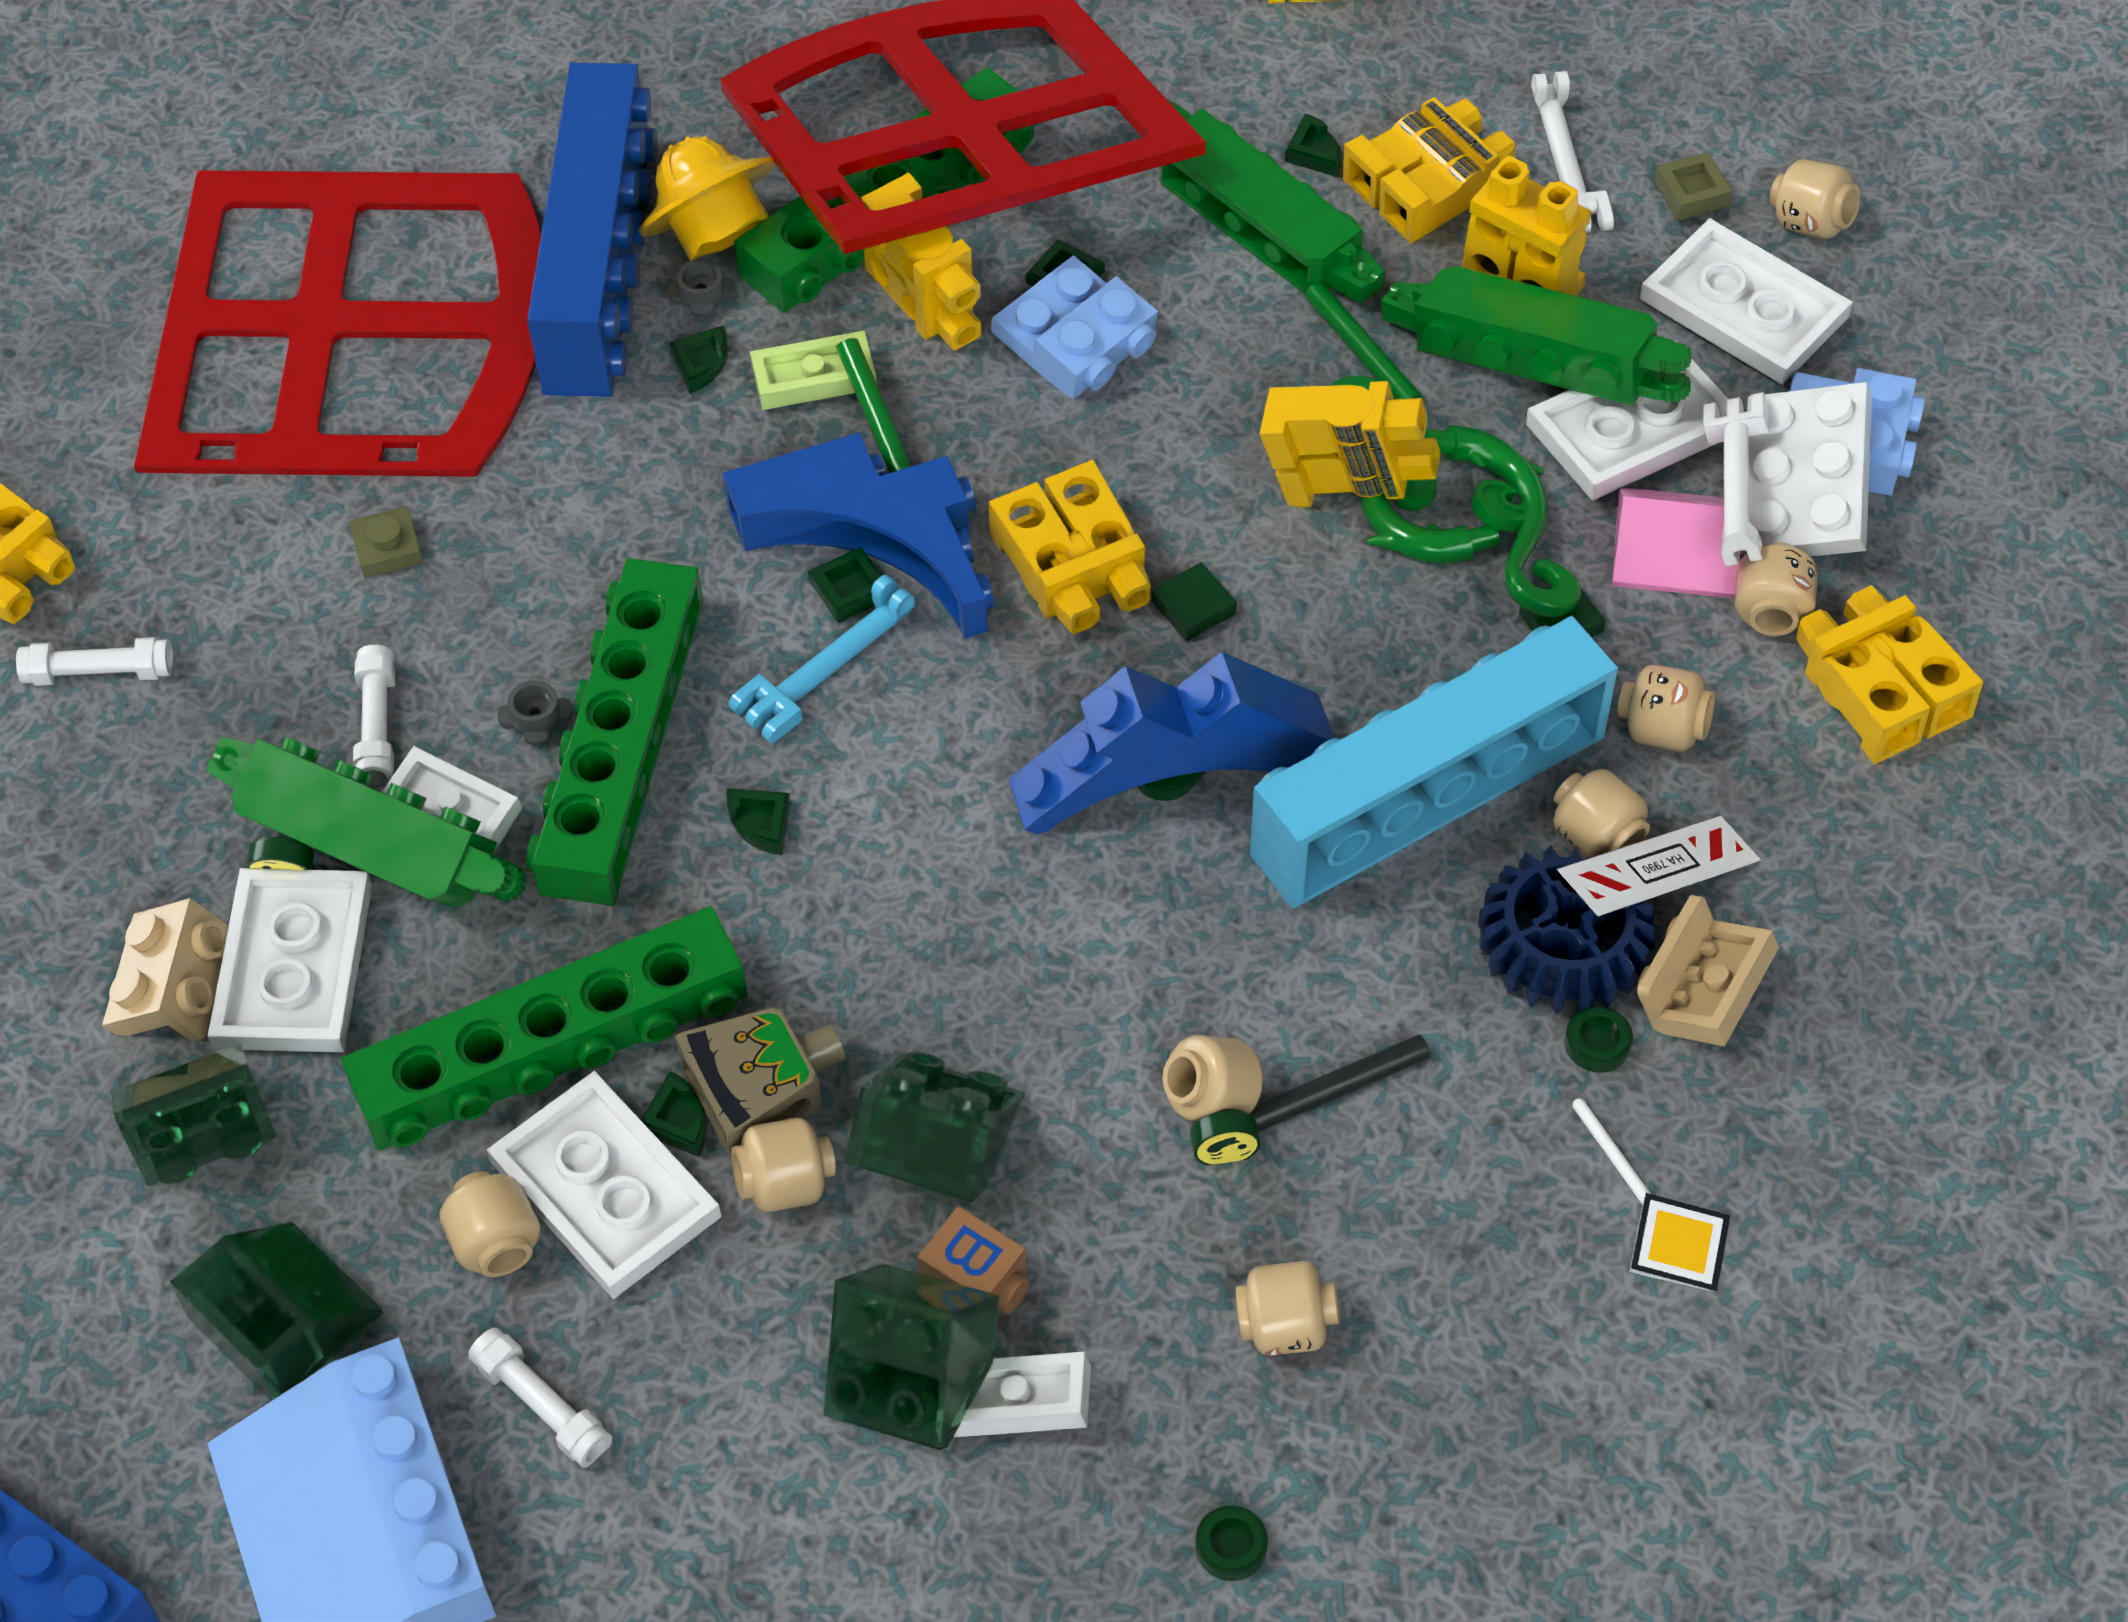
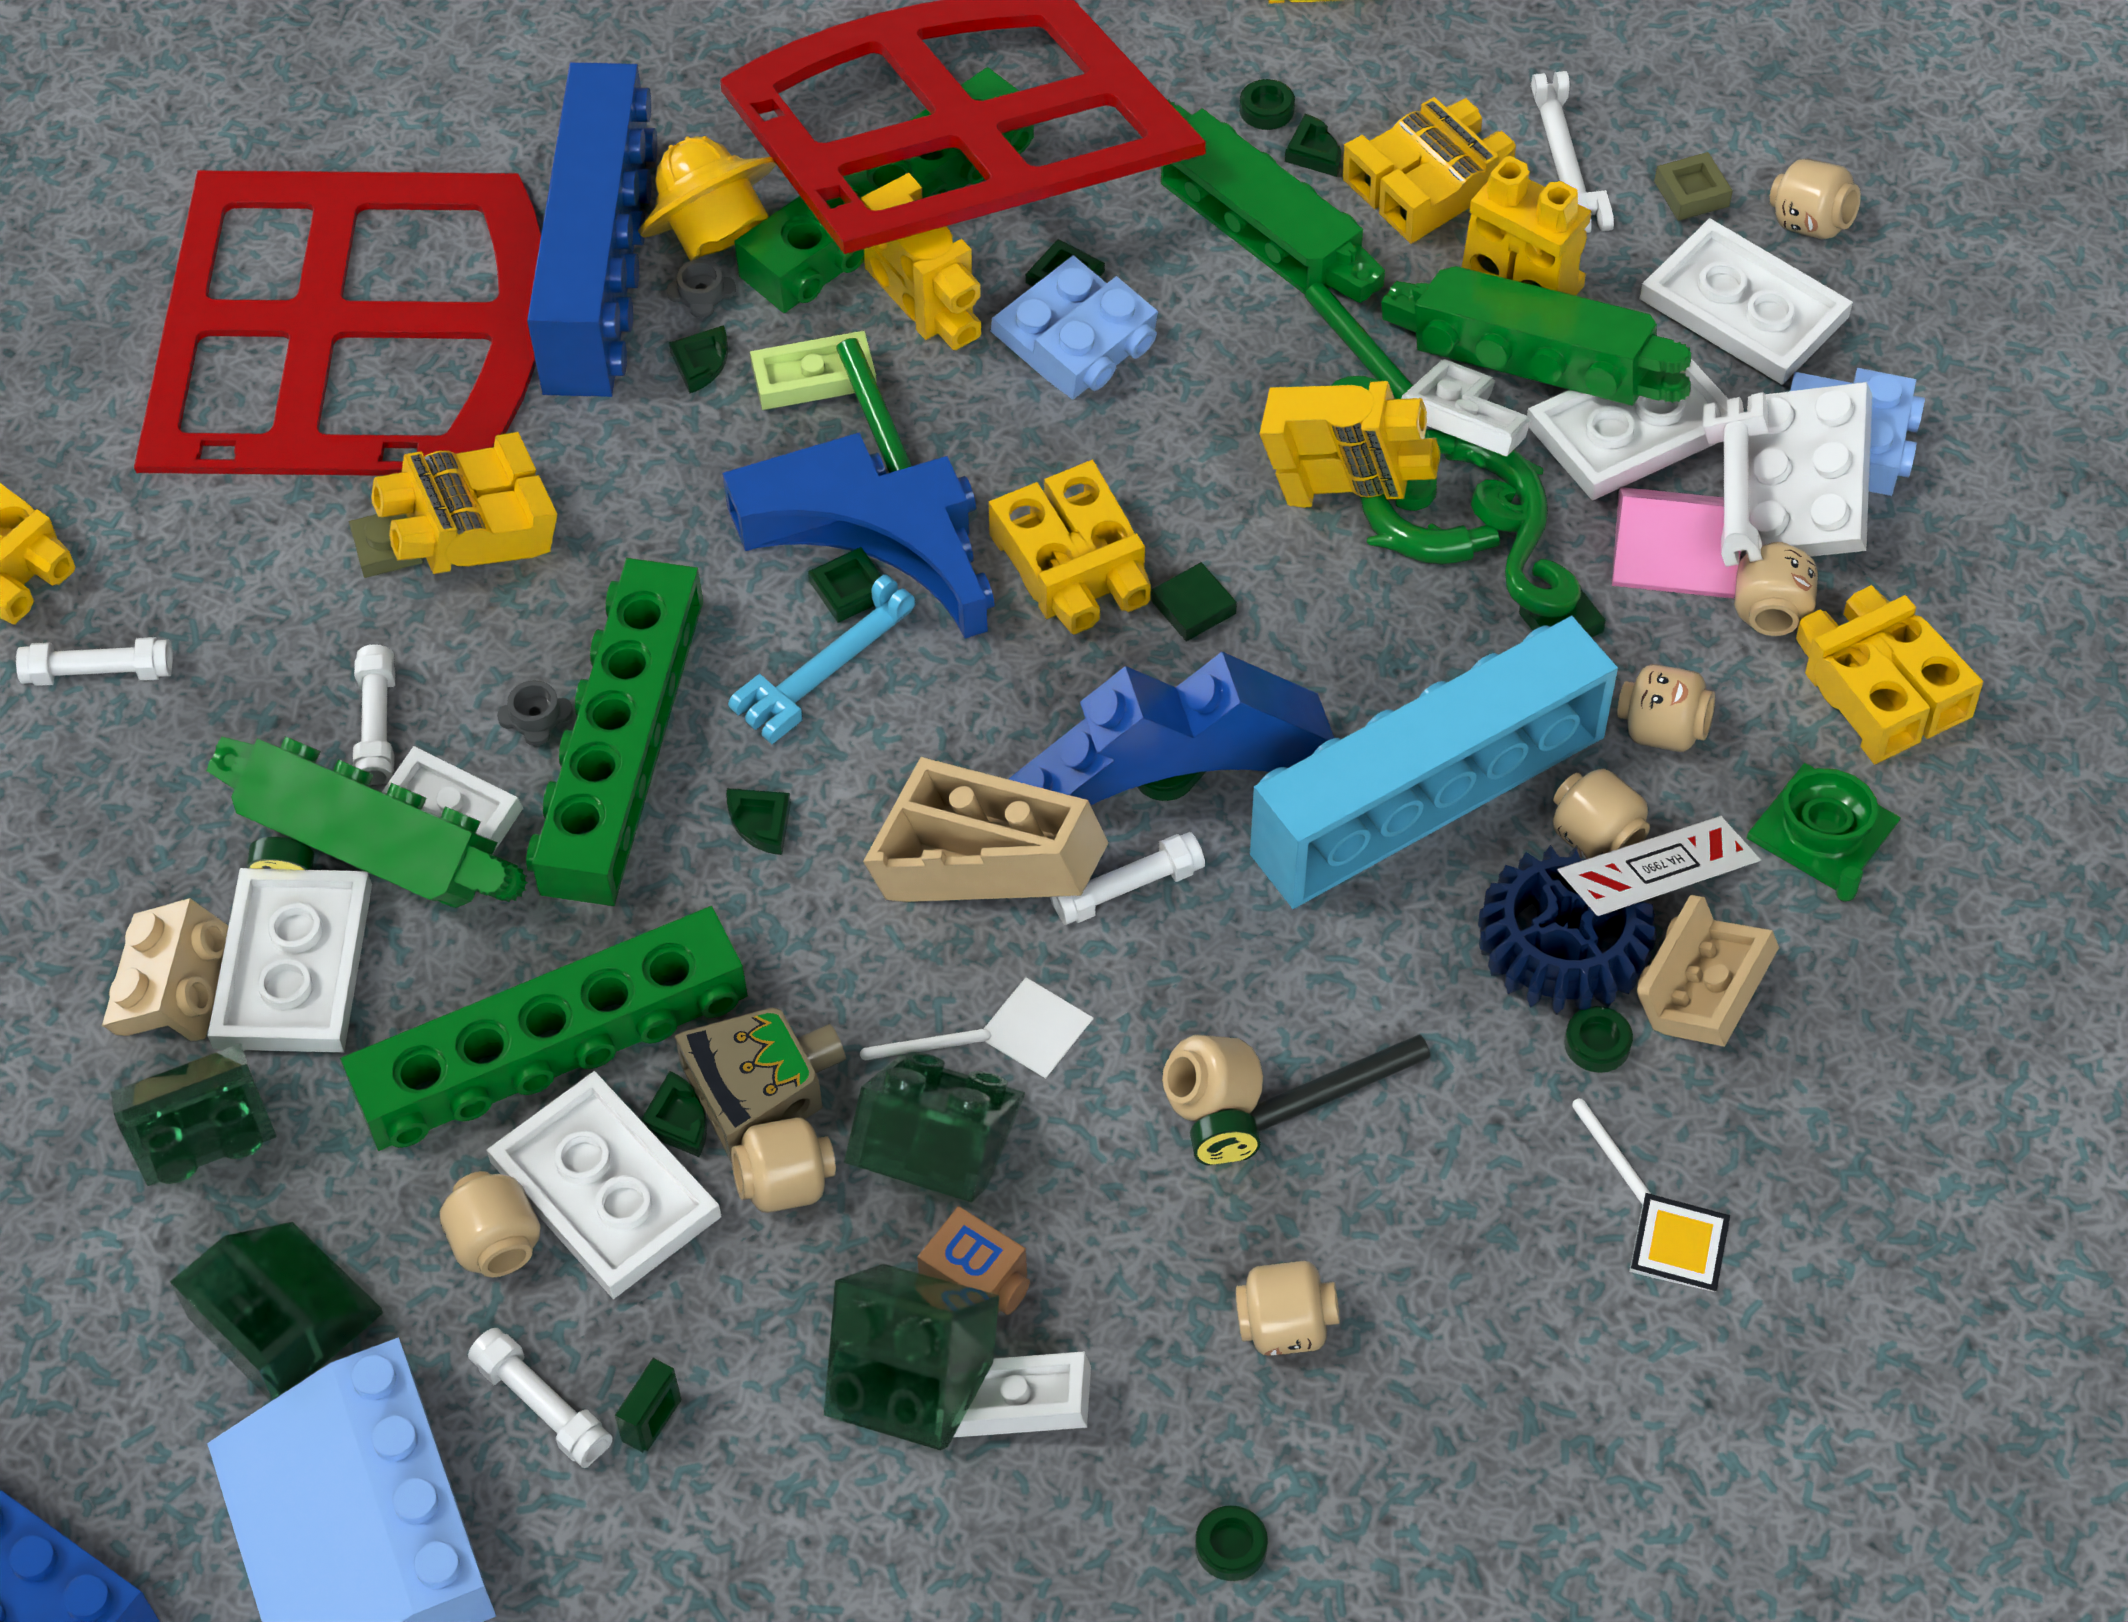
none -> yellow hips [371,432,557,574]
none -> dark green tile [615,1358,682,1453]
none -> white piece [860,977,1094,1079]
none -> tan wedge [863,757,1109,902]
none -> white bar [1050,832,1205,925]
none -> dark green tile [1239,79,1295,130]
none -> white tile [1401,359,1531,457]
none -> green hat [1746,763,1901,902]

